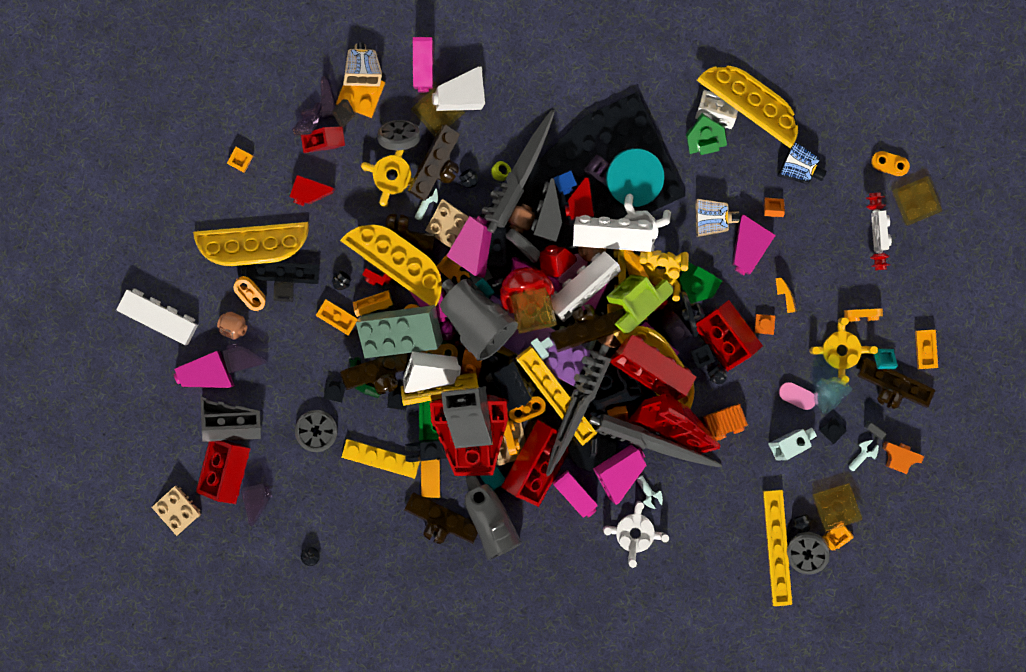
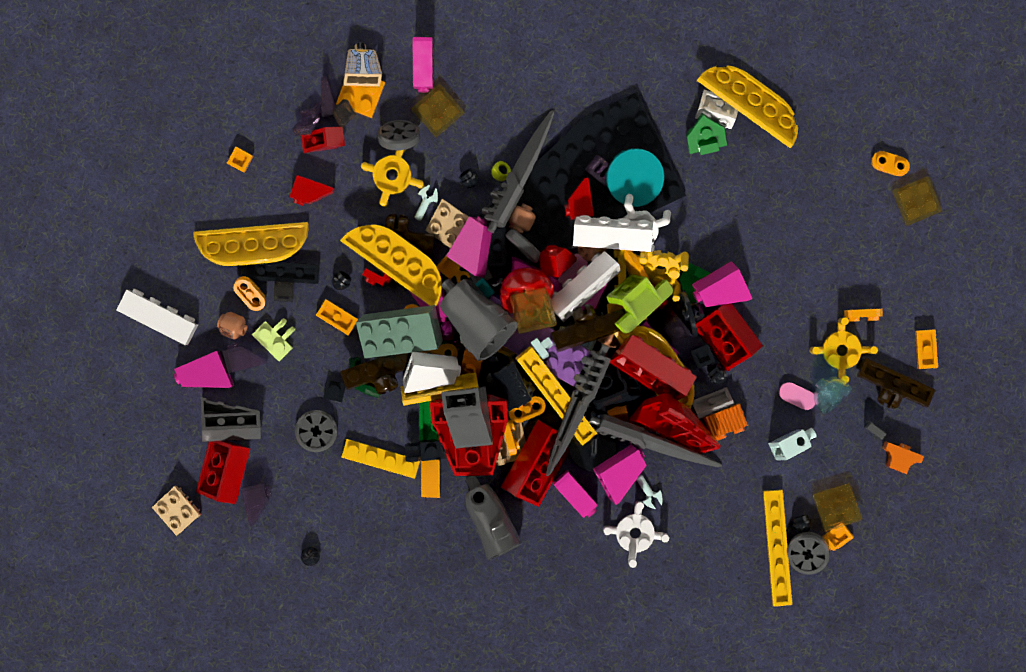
light orange plate [353,290,393,317] -> none
black plate [387,389,407,411] -> none
dark brown plate [404,492,478,544] -> none
dark brown plate [407,124,460,201] -> none
white slope [432,67,485,111] -> none
teal tile [480,466,505,490] -> none
dark grey slope [531,178,562,243] -> none
blue plate [553,171,577,195] -> none
torso [695,199,740,237] -> none
dark pink slope [732,215,776,276] -> none
orange plate [754,314,775,335] -> none
orange plate [764,198,785,217] -> none
light orange slope [776,278,797,313] -> none
torso [777,141,827,184] -> none
black plate [819,417,847,444] -> none
light aqua bar [848,440,879,471] -> none
plate [866,192,892,270] -> none
teal tile [874,349,898,369] -> none
none -> yellowish green hinge [252,318,295,362]
none -> dark pink slope [692,261,753,307]
none -> light grey plate [692,387,734,419]

